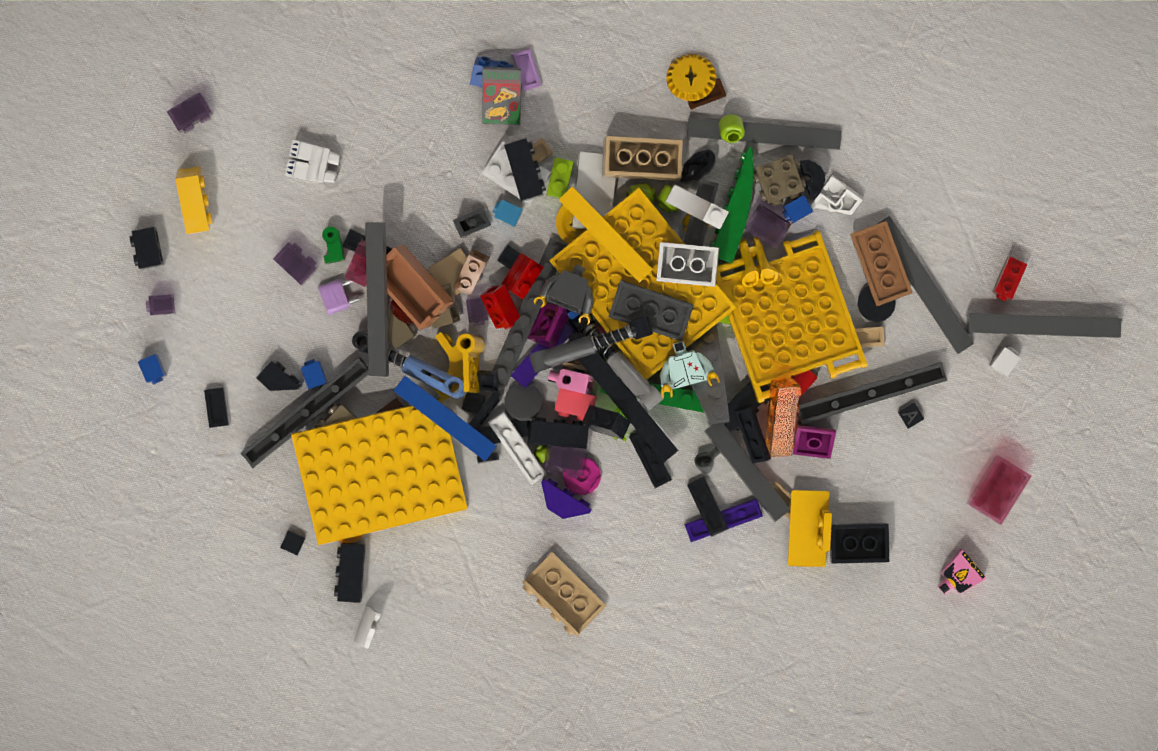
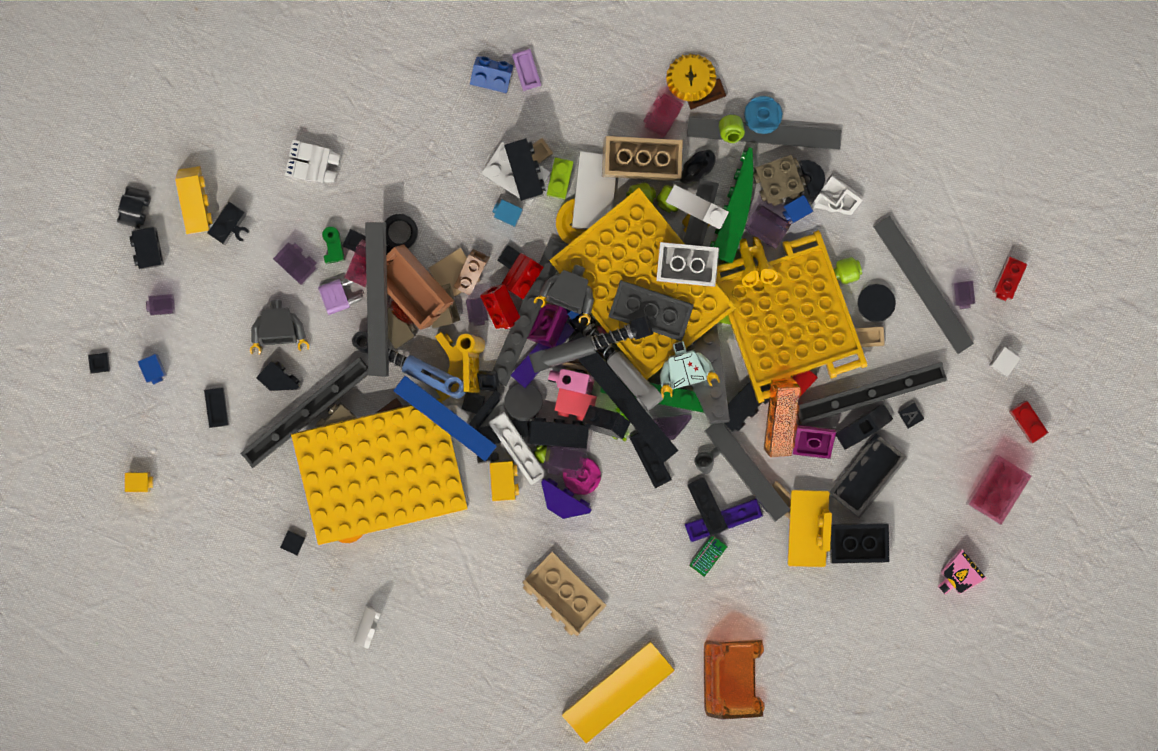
clear purple brick [167,92,214,133] -> none
blue brick [301,359,328,389] -> none
black brick [334,543,366,603] -> none
dark grey slope [453,208,491,238] -> none
tile [482,67,521,125] -> none
yellow tile [559,186,653,283] -> none
black tile [734,405,771,464] -> none
medium nougat plate [850,221,913,306] -> none
dark grey tile [966,313,1122,338] -> none
none -> black tile [88,352,110,374]
none -> black cylinder [117,186,151,229]
none -> yellow brick [125,472,154,492]
none -> black brick [207,202,250,245]
none -> dark grey torso [249,300,309,355]
none -> black tyre [384,214,418,249]
none -> yellow brick [490,461,519,501]
none -> yellow arch [562,641,675,743]
none -> clear pink brick [643,93,684,139]
none -> clear purple slope [653,414,692,440]
none -> green tile [689,536,727,577]
none -> clear orange windscreen [704,639,765,720]
none -> dark azure tile [744,96,783,134]
none -> black slope [829,433,908,518]
none -> lime head [834,257,862,284]
none -> black slope [835,403,893,450]
none -> clear purple brick [951,281,976,309]
none -> red brick [1009,401,1049,443]

